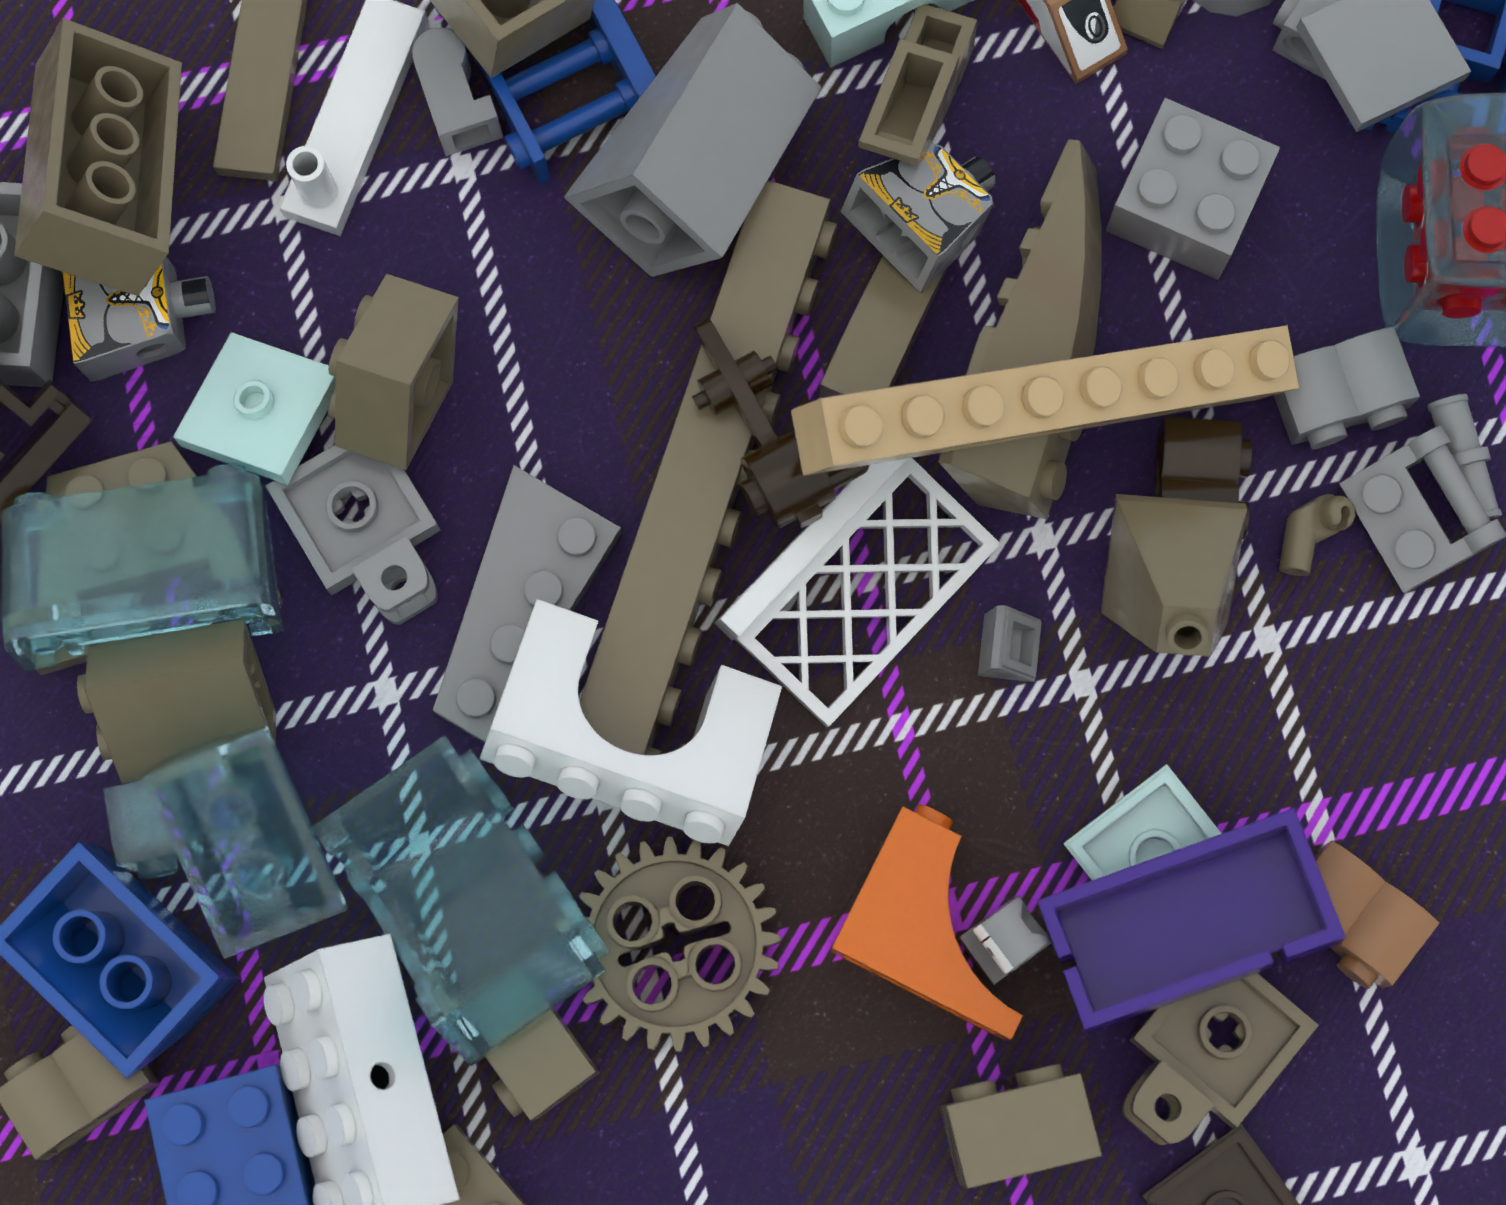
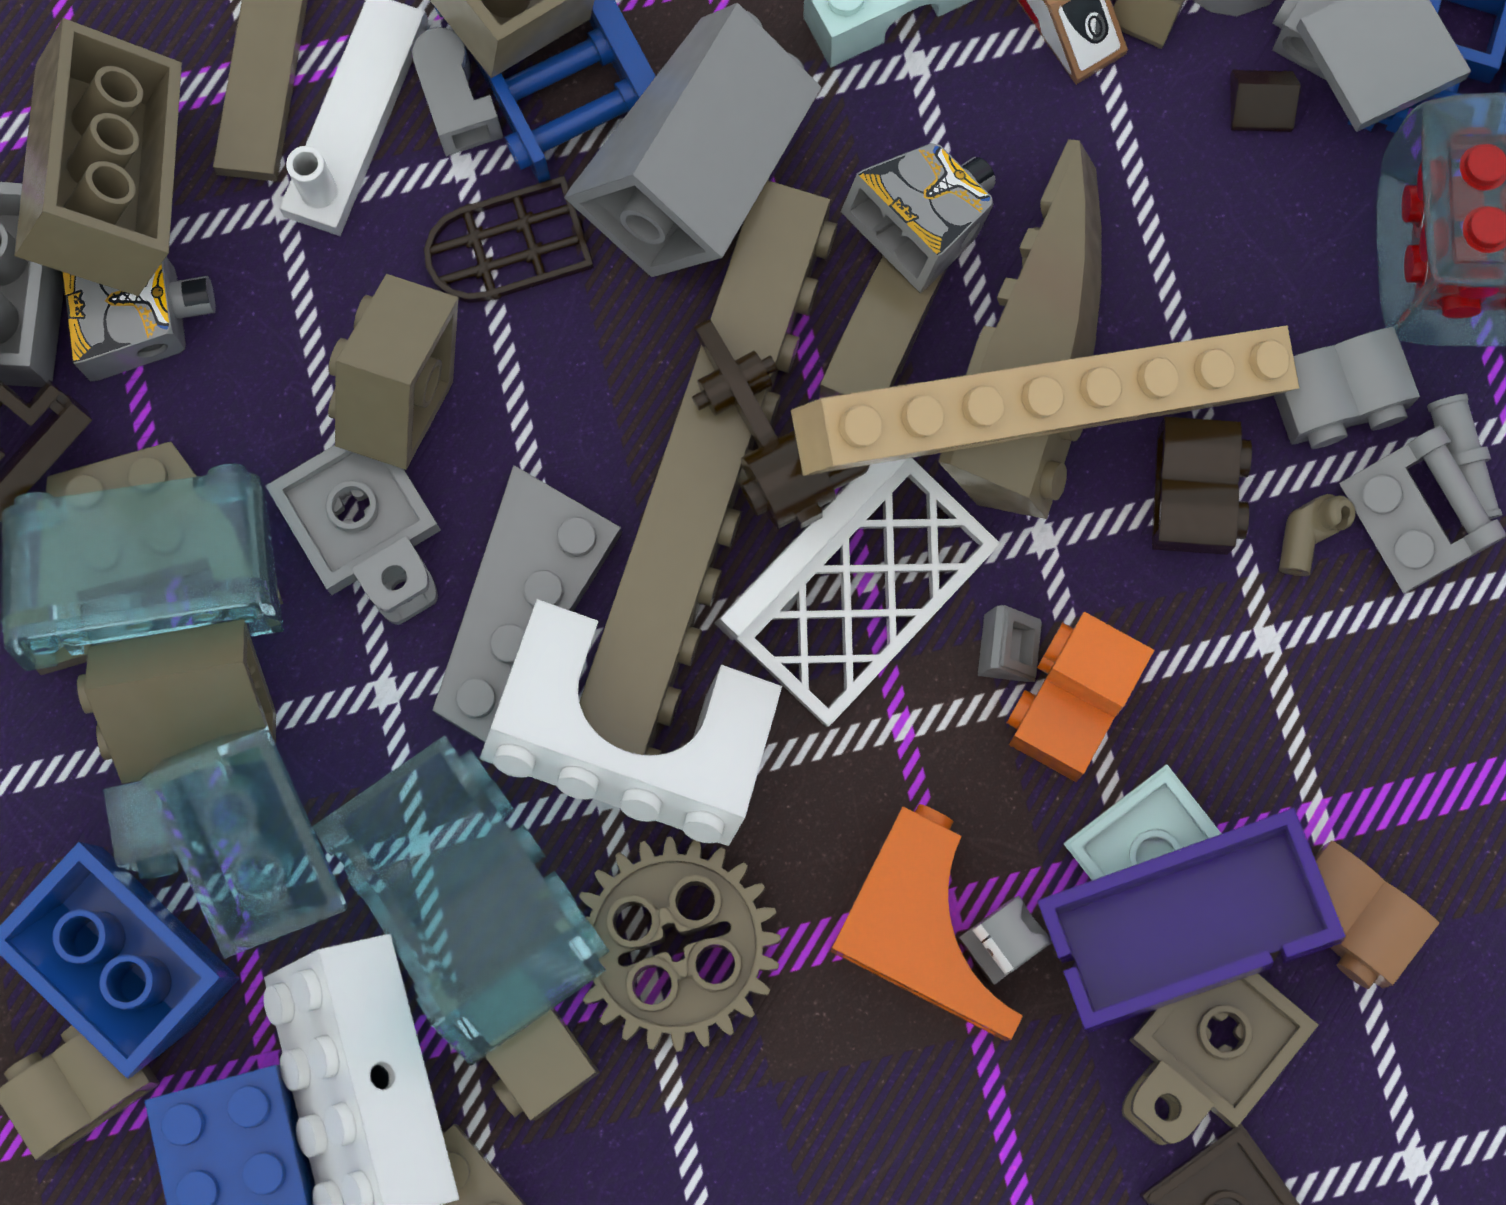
light aqua plate [173,332,336,485] -> none
dark tan slope [858,4,977,166] -> none
dark tan brick [939,1064,1102,1189] -> none
dark tan slope [1101,494,1247,657] -> none
light grey brick [1106,98,1280,280] -> none
none -> dark brown window [424,176,594,303]
none -> orange brick [1006,612,1155,782]
none -> dark brown slope [1230,70,1301,132]

